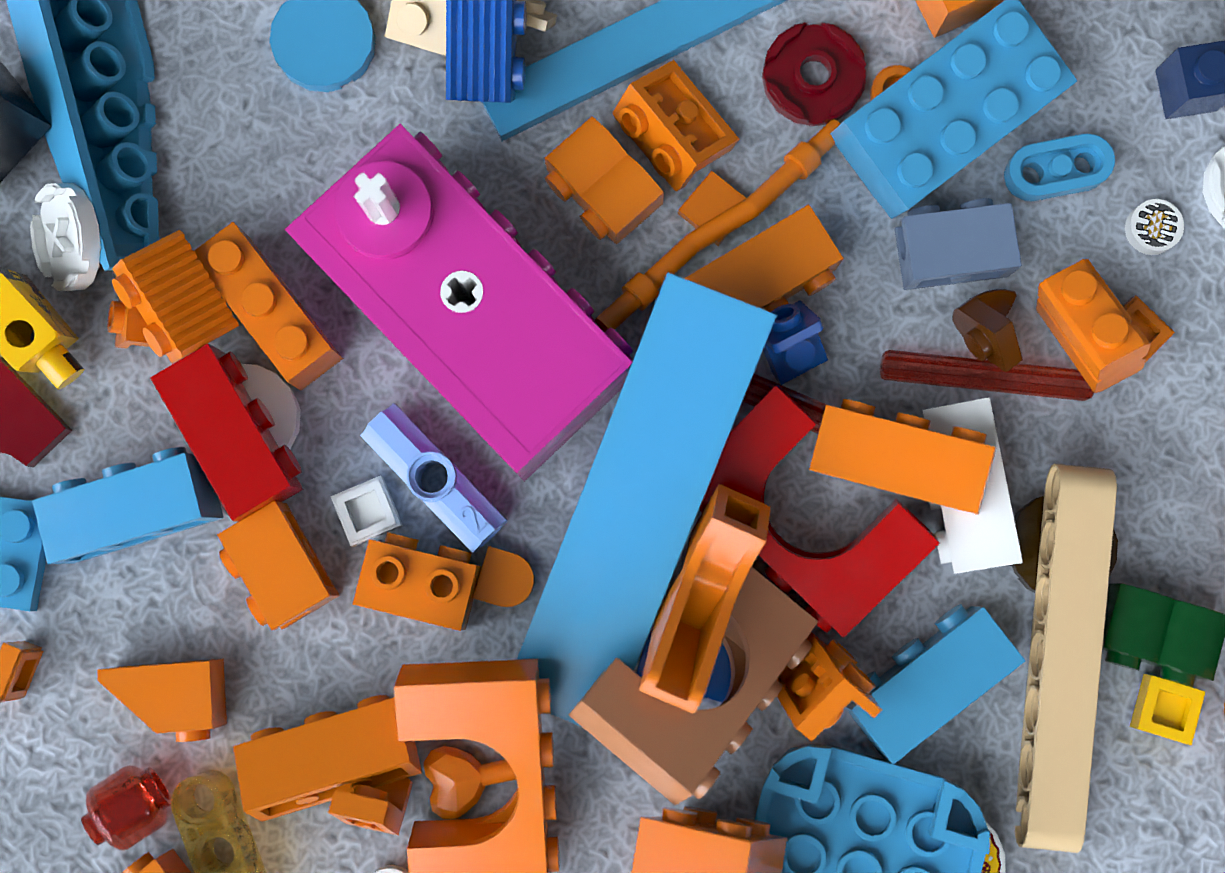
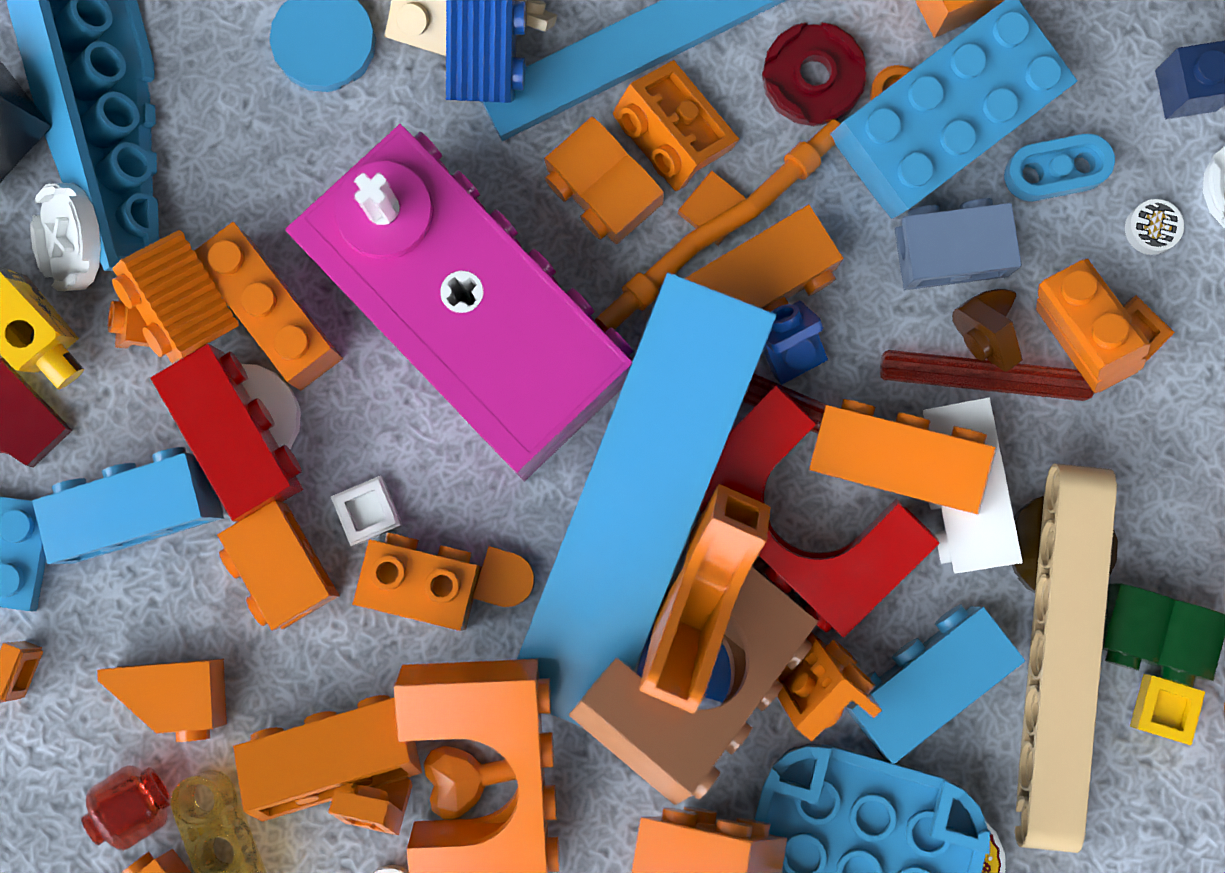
light blue piece [360,403,508,554] -> none

